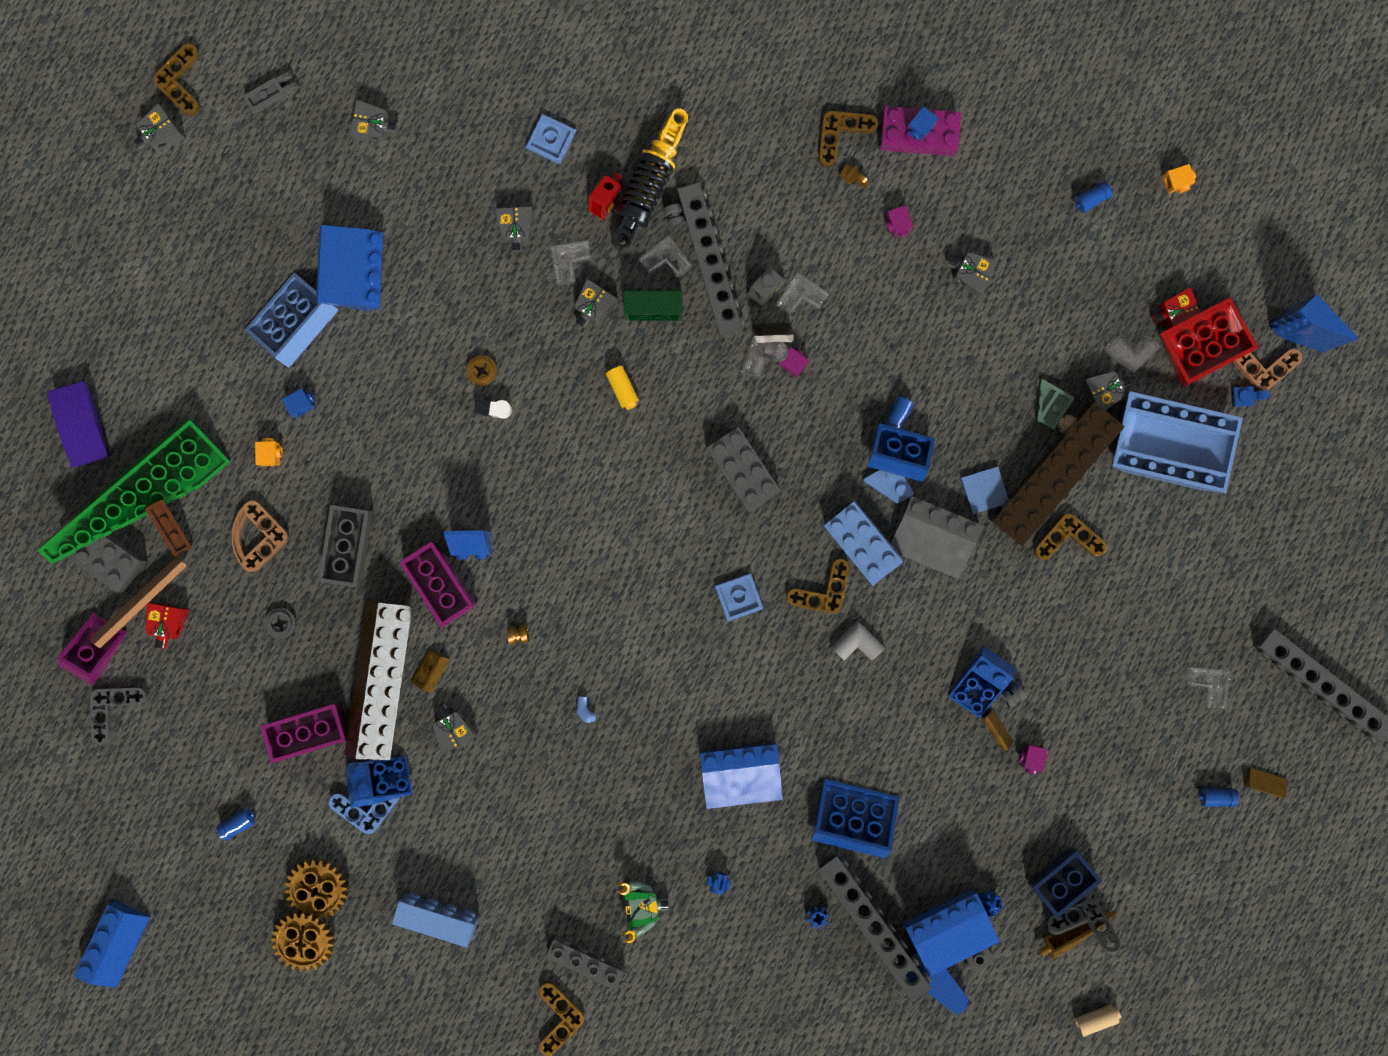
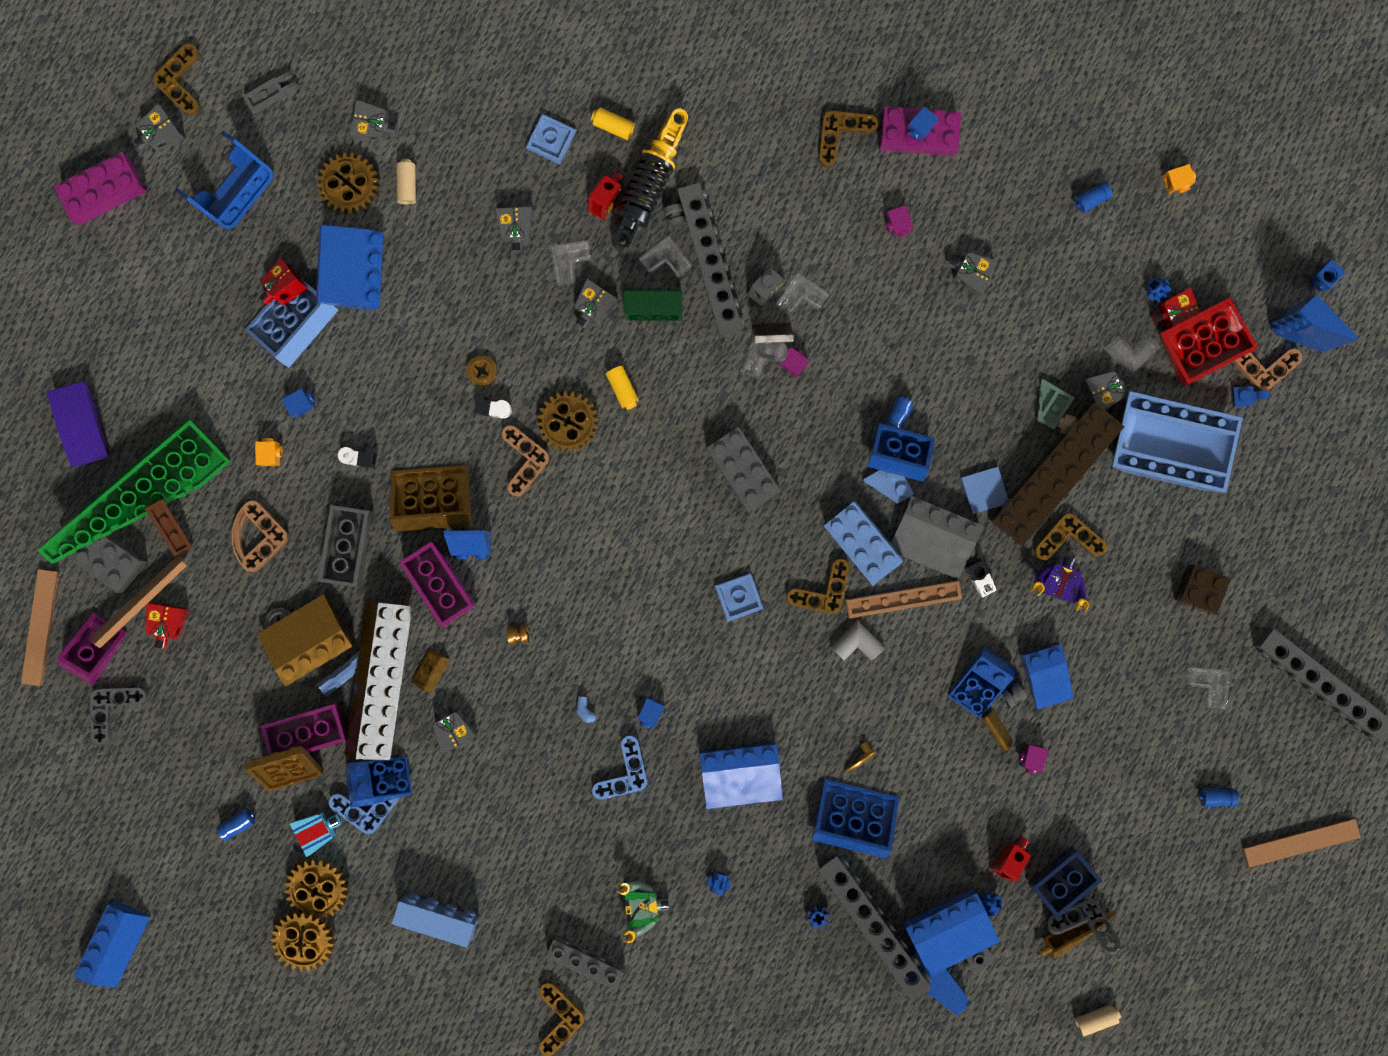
pearl gold piece [840,164,870,188] -> none
pearl gold slope [1244,767,1287,799] -> none
none -> medium nougat tile [21,569,60,686]
none -> magenta brick [53,152,147,226]
none -> blue windscreen [175,131,273,229]
none -> pearl gold plate [245,746,323,792]
none -> pearl gold slope [257,594,355,686]
none -> red torso [259,258,307,305]
none -> torso [290,812,341,857]
none -> pearl gold gear [316,152,380,215]
none -> medium blue axle [317,650,360,697]
none -> leg [338,447,378,469]
none -> pearl gold slope [390,465,471,532]
none -> tan brick [396,159,416,204]
none -> medium nougat beam [502,426,550,497]
none -> pearl gold gear [537,391,599,453]
none -> yellow brick [591,107,635,141]
none -> medium blue beam [592,735,647,800]
none -> blue brick [637,697,665,729]
none -> medium nougat tile [845,580,962,618]
none -> pearl gold bar [845,742,876,773]
none -> leg [964,558,996,598]
none -> red torso [989,836,1031,882]
none -> blue slope [1019,643,1074,710]
none -> torso [1030,555,1089,612]
none -> blue gear [1145,277,1172,302]
none -> dark brown brick [1174,564,1231,615]
none -> medium nougat tile [1242,818,1361,868]
none -> blue brick [1309,259,1346,292]

